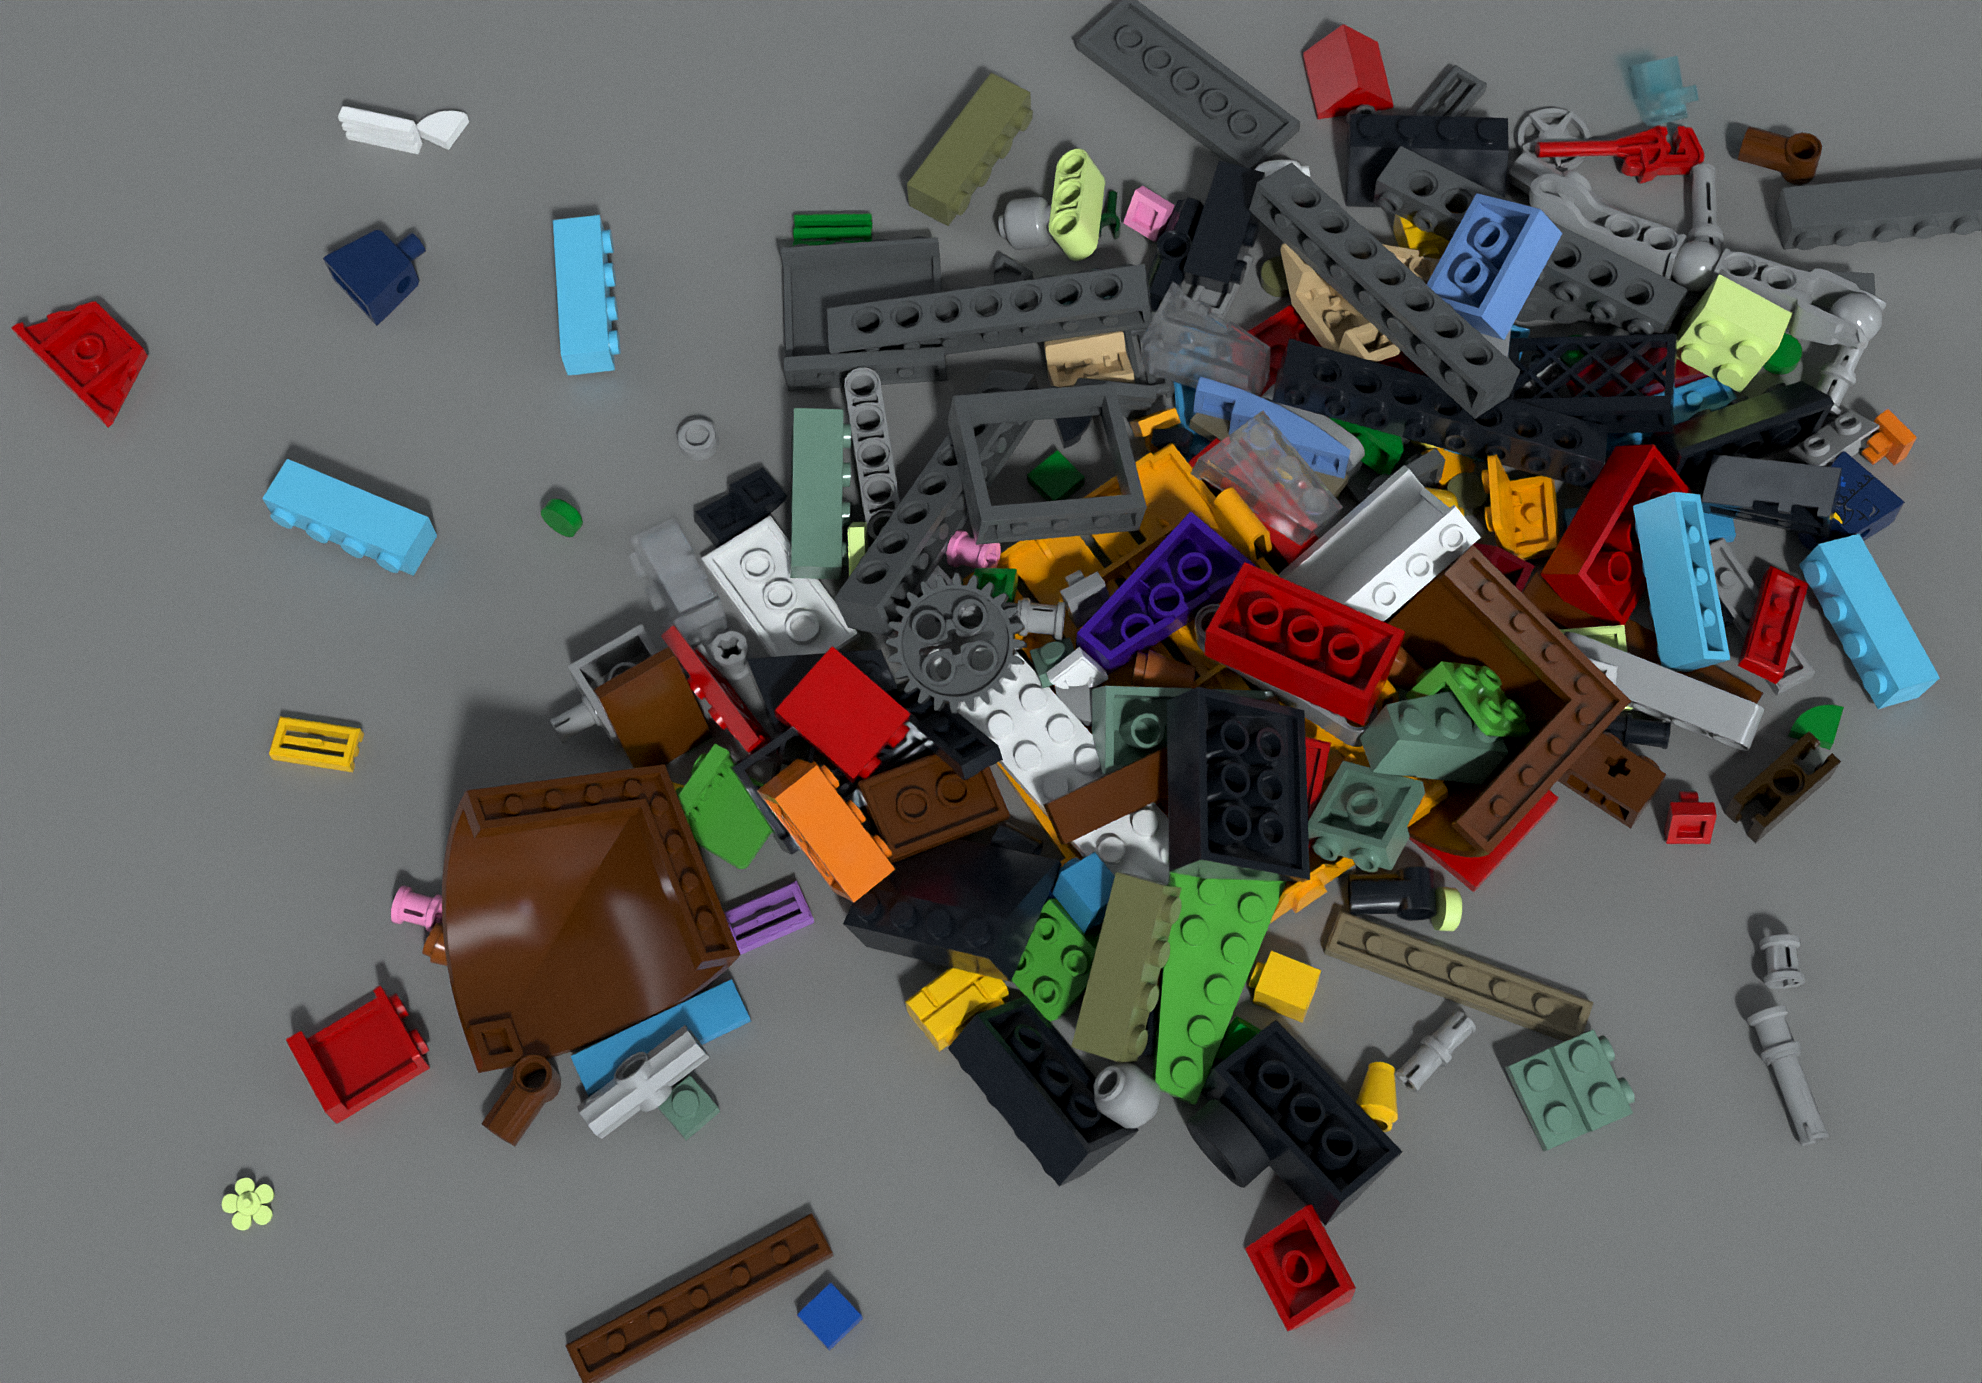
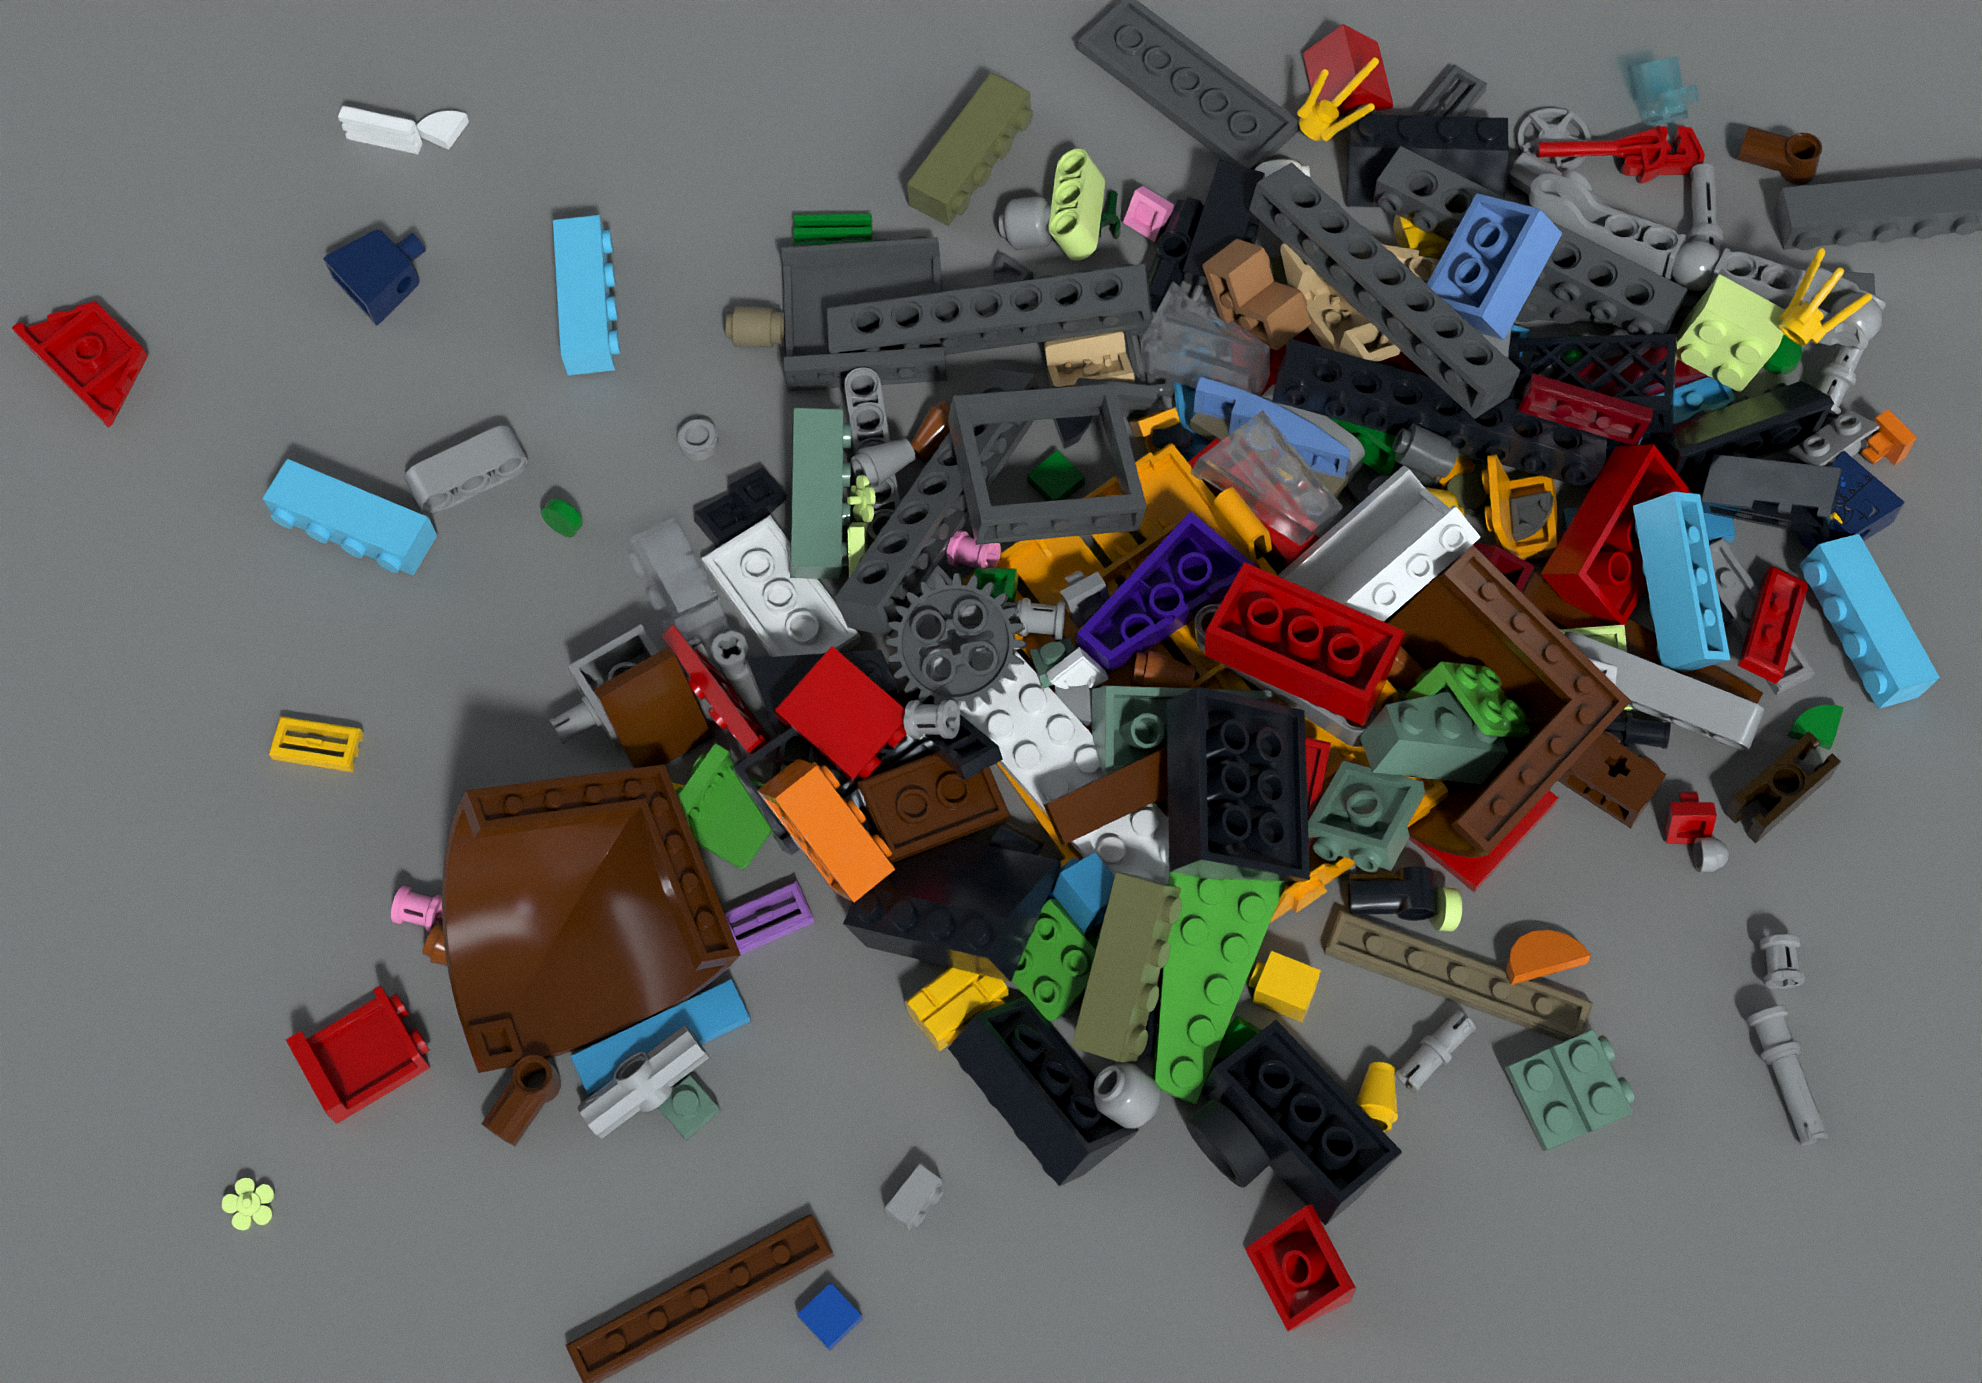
none -> light grey beam [405,426,528,515]
none -> dark tan brick [726,306,785,348]
none -> yellowish green plant [847,475,876,523]
none -> light grey cone [851,438,915,487]
none -> light grey piece [885,1164,944,1232]
none -> light grey bush [904,700,960,739]
none -> dark orange cone [910,401,951,462]
none -> medium nougat brick [1202,239,1311,350]
none -> yellow plant [1297,57,1379,142]
none -> dark grey brick [1392,424,1458,478]
none -> orange tile [1506,930,1591,985]
none -> dark grey tile [1509,491,1553,541]
none -> dark red tile [1517,373,1653,445]
none -> light grey hinge [1693,837,1729,872]
none -> yellow plant [1779,248,1872,346]

